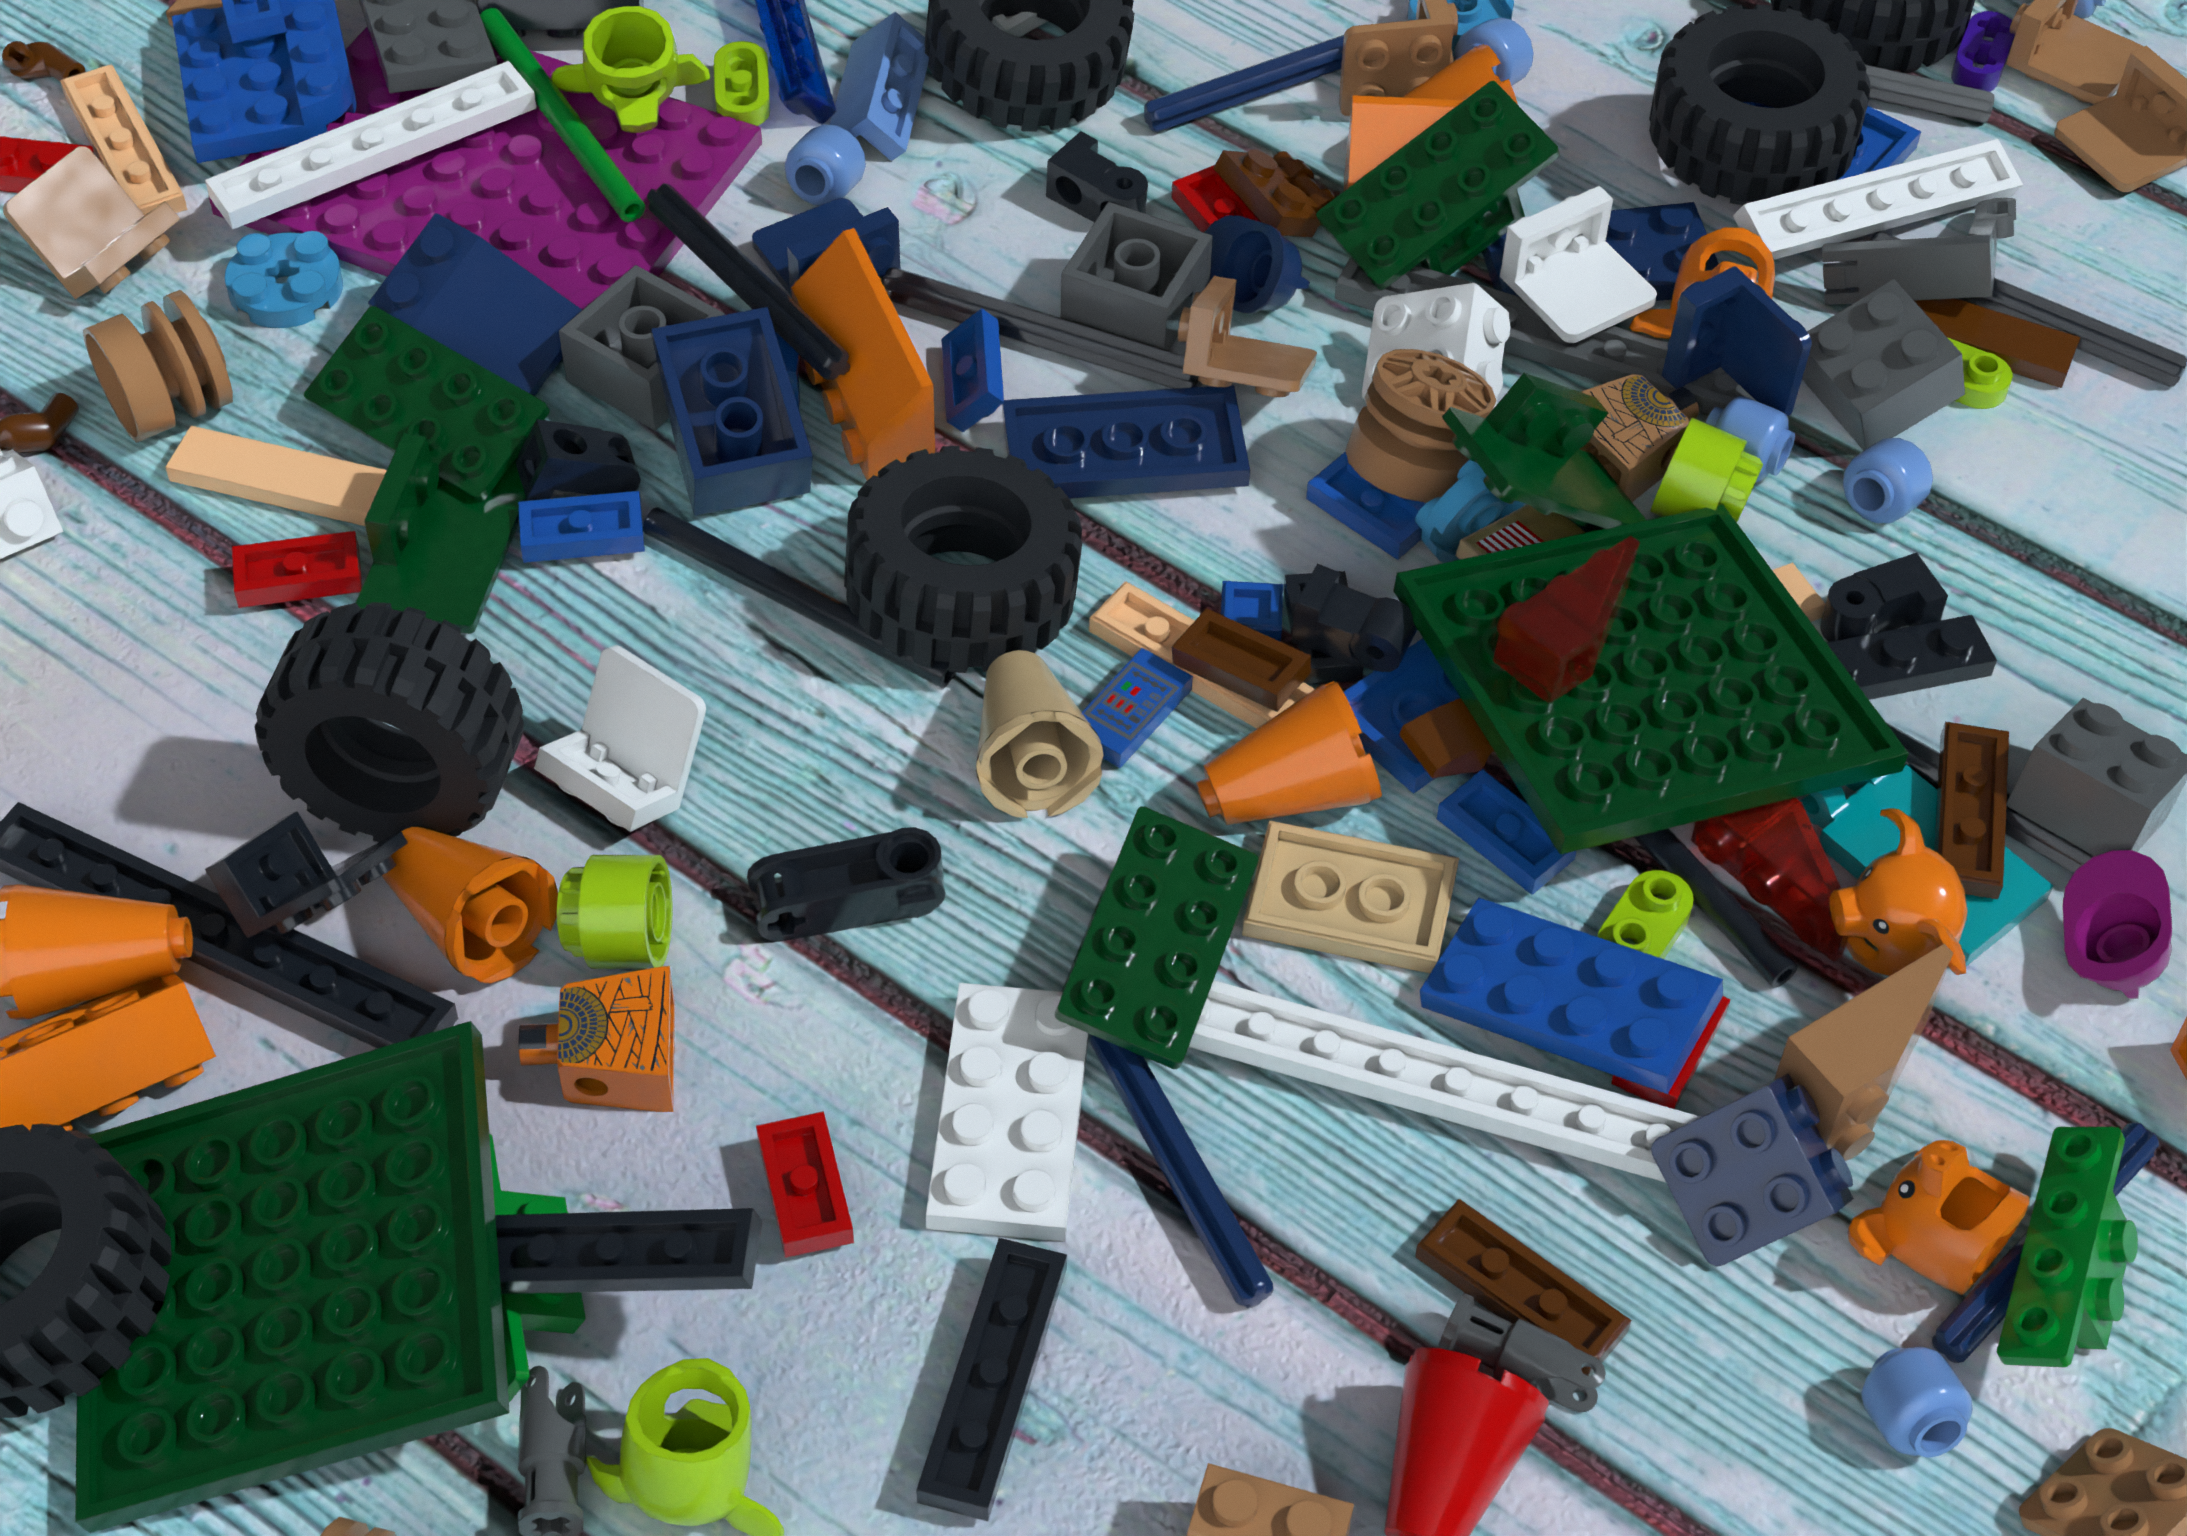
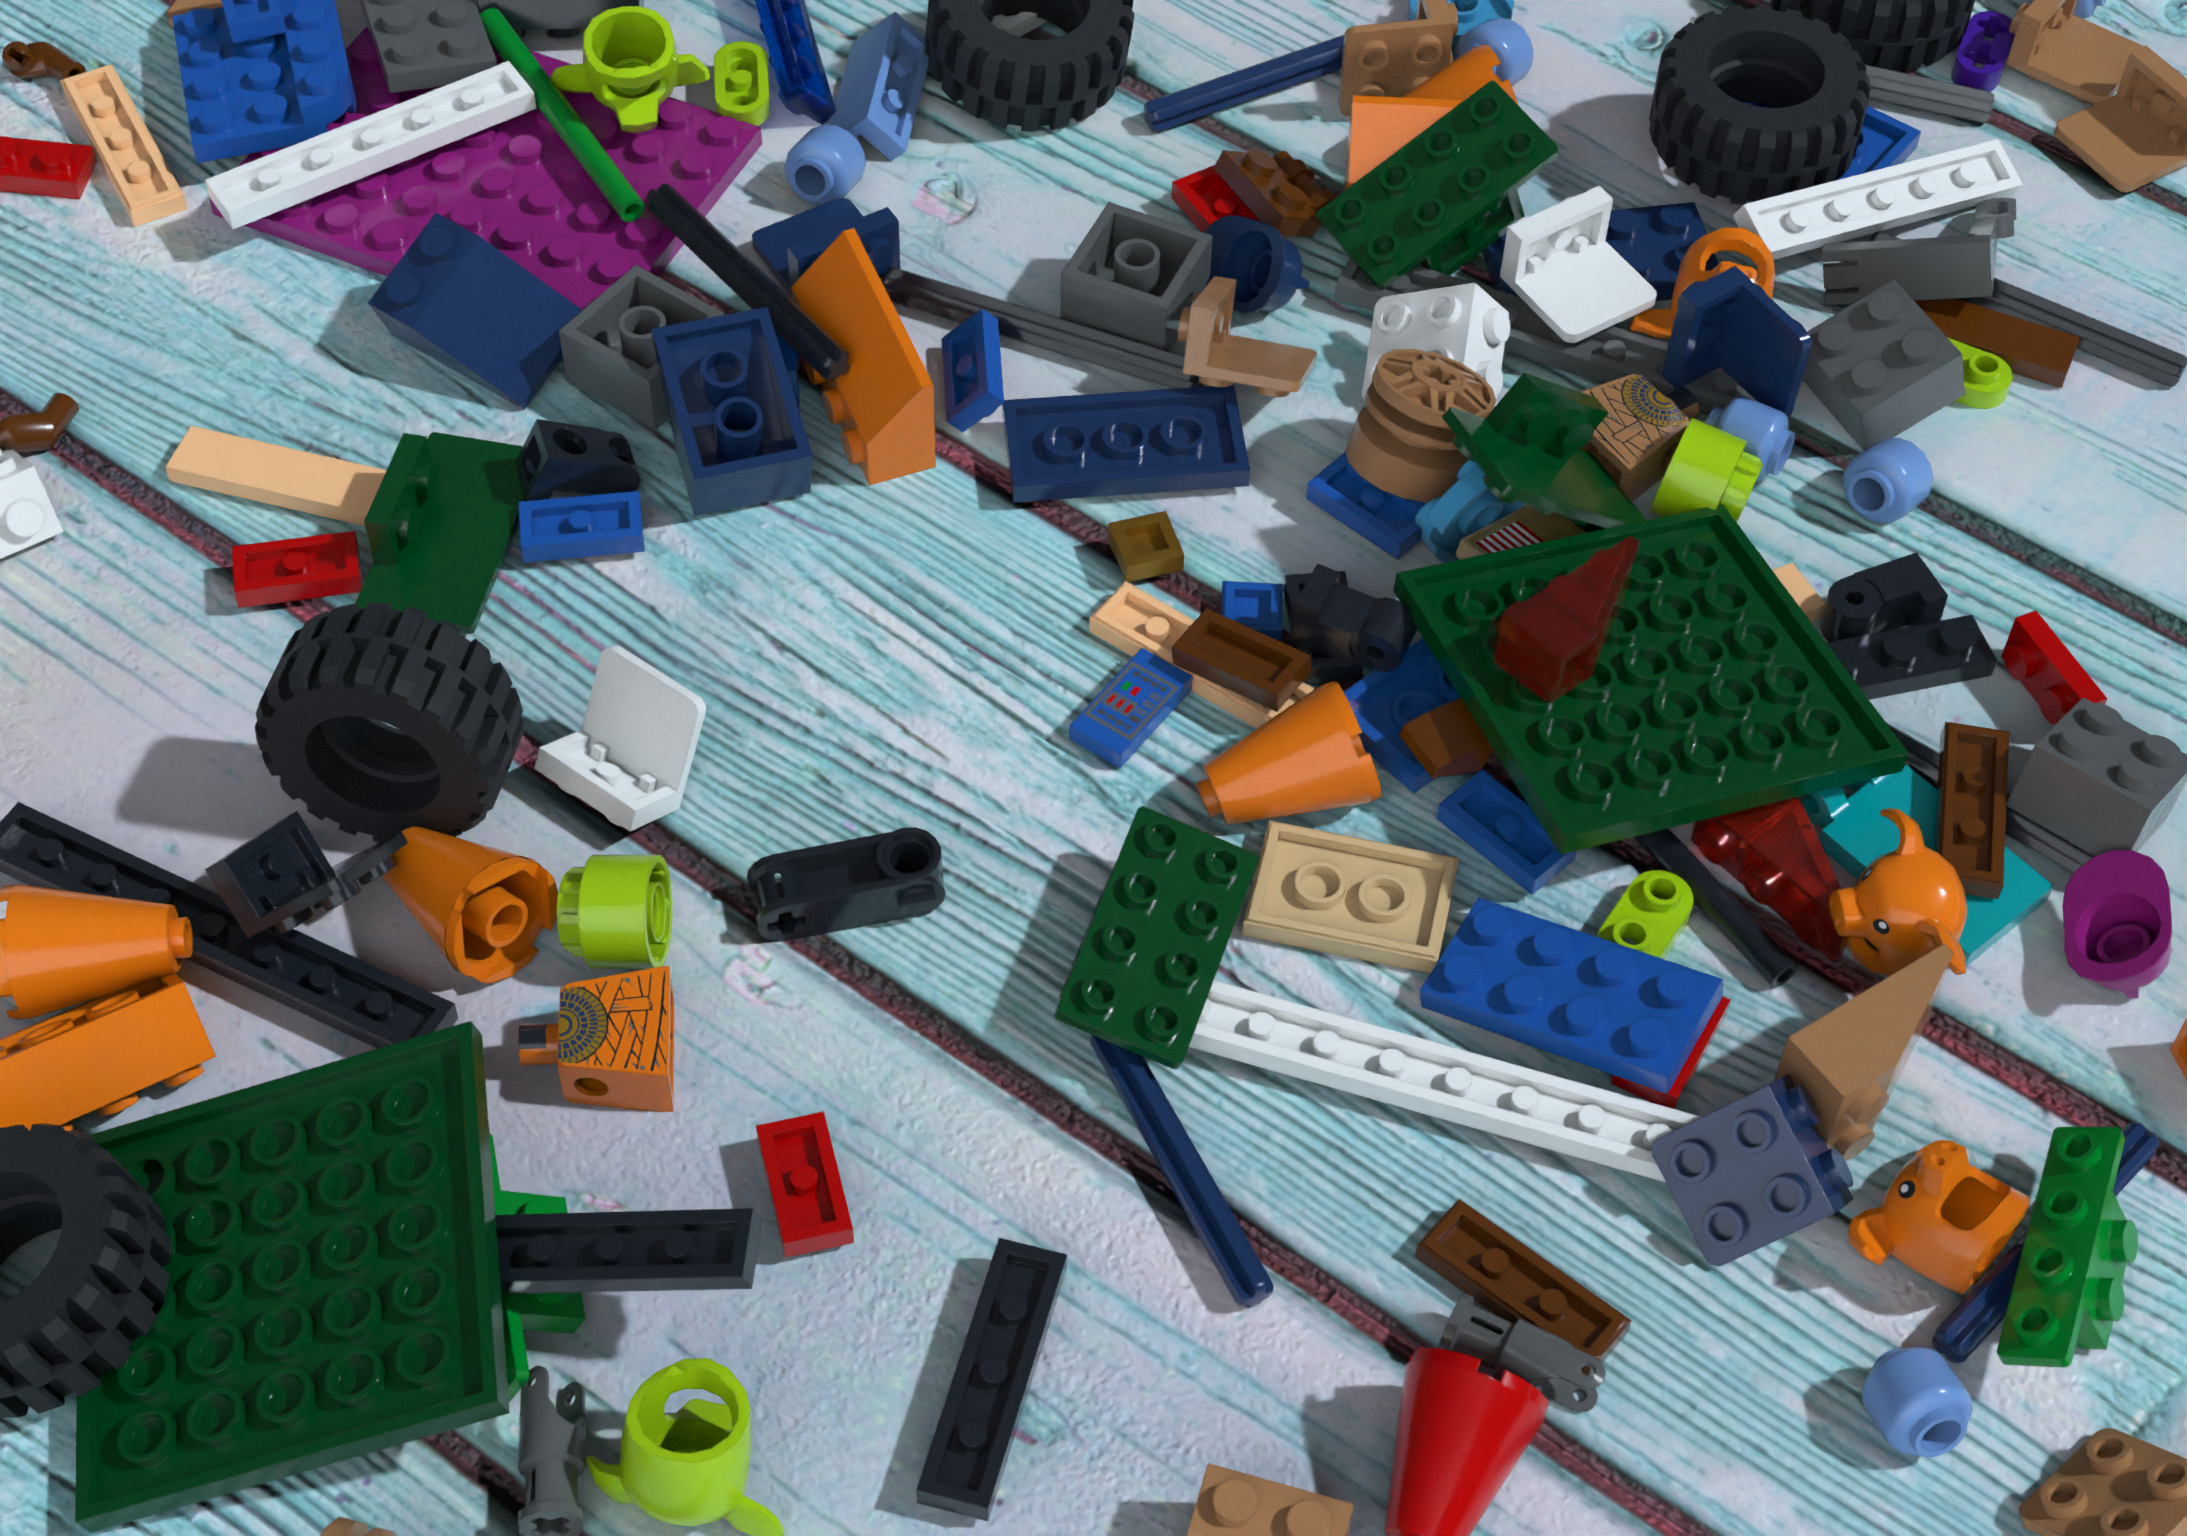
bracket [3,146,180,299] -> none
medium nougat wheel [83,290,233,443] -> none
dark azure plate [225,231,343,328] -> none
dark green bracket [304,306,550,502] -> none
black piece [643,507,956,689] -> none
black tyre [844,446,1083,673] -> none
white plate [926,983,1089,1242] -> none
tan cone [976,650,1104,818] -> none
black leg [1046,131,1148,223] -> none
none -> pearl gold plate [1108,511,1184,582]
none -> red plate [2001,610,2108,725]

